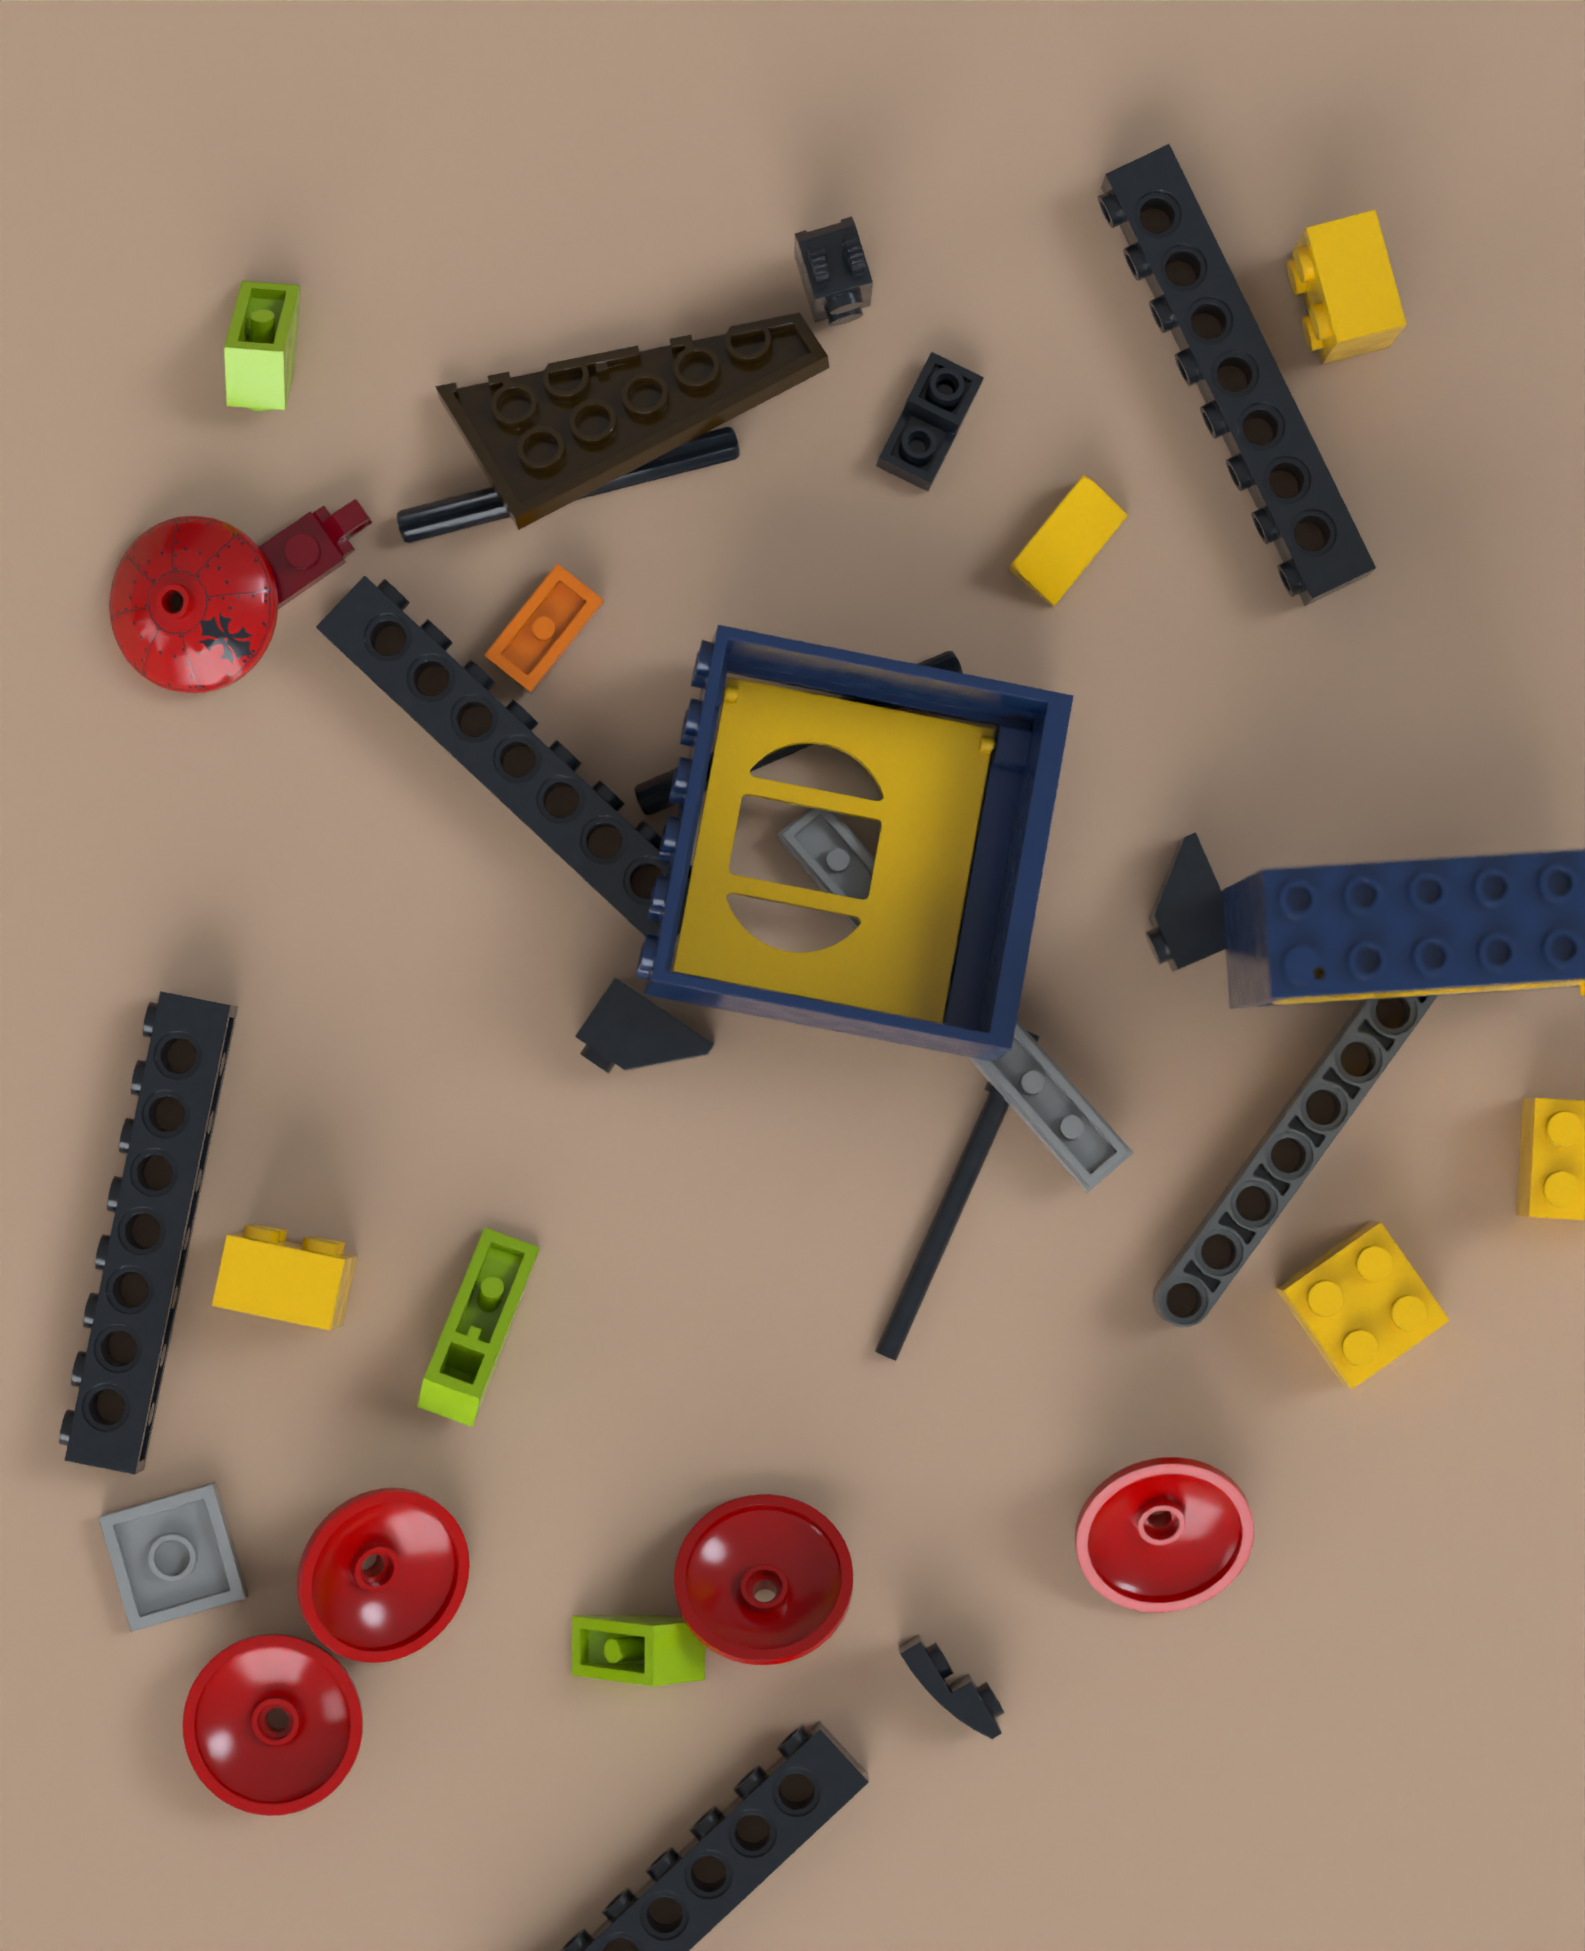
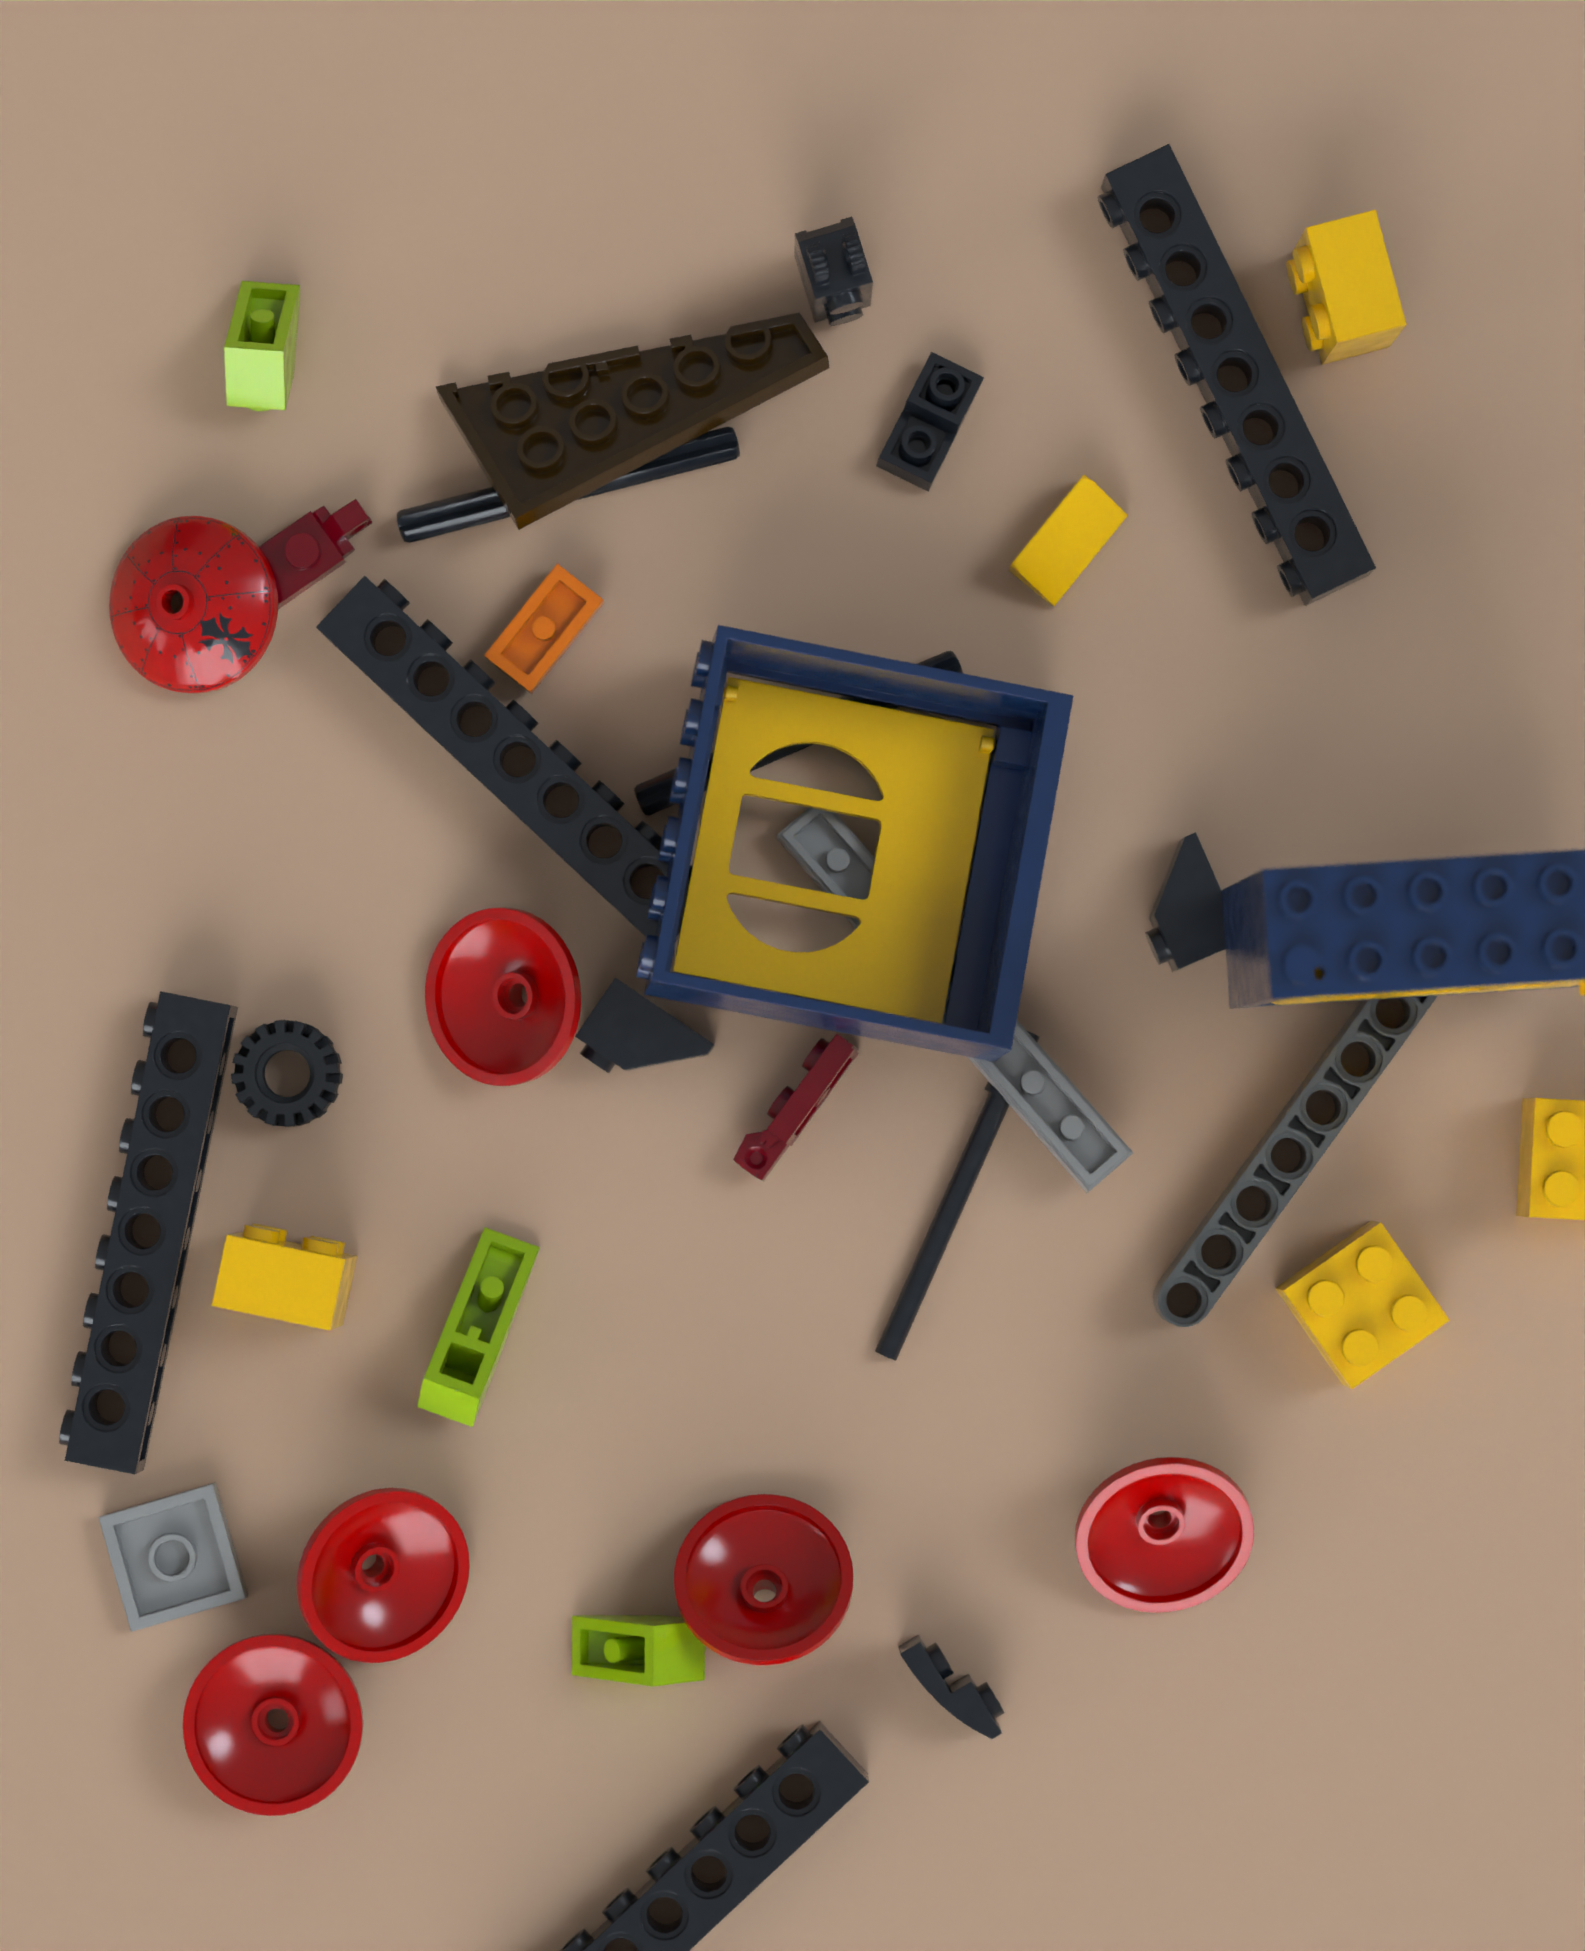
none -> black tyre [231,1020,343,1127]
none -> red dish [425,907,581,1086]
none -> dark red hinge [733,1033,859,1181]

